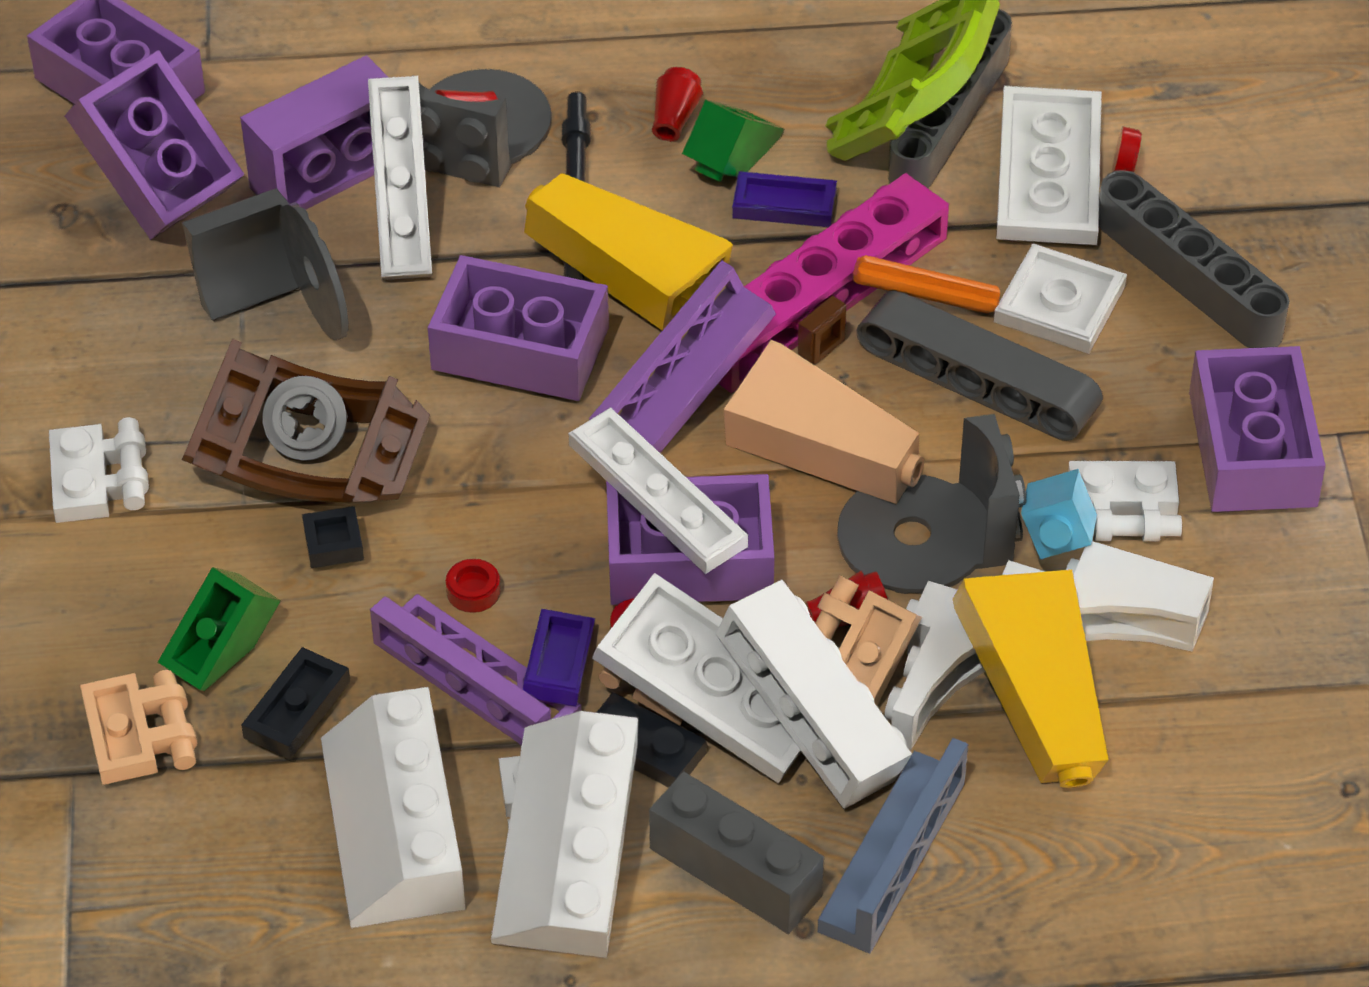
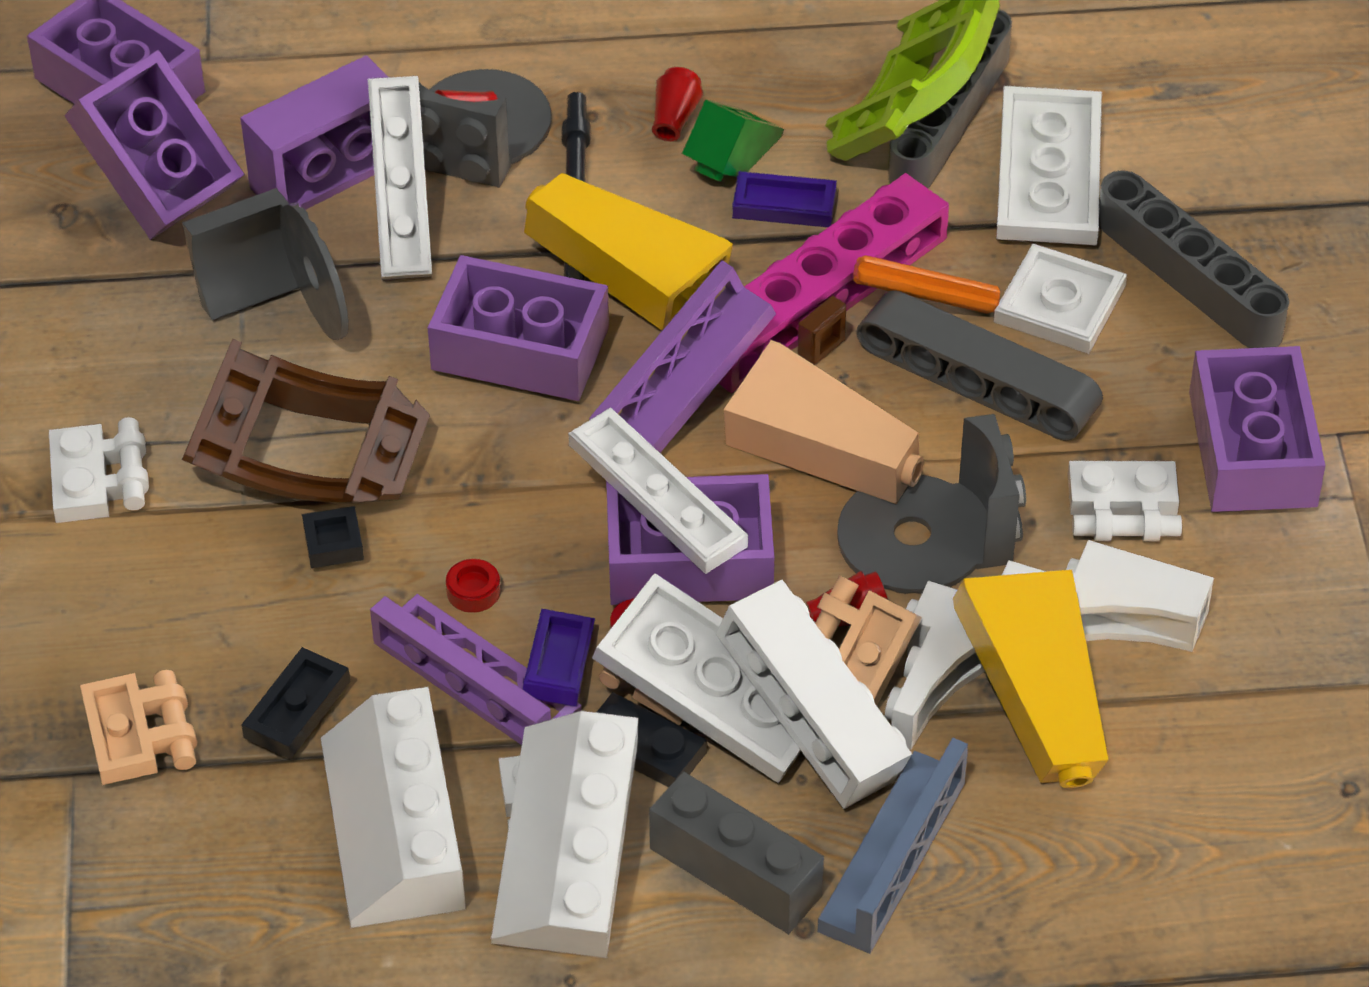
green slope [157,567,281,691] -> none
light grey gear [263,376,348,460] -> none
medium azure brick [1021,469,1097,559] -> none
red tile [1112,126,1142,172] -> none

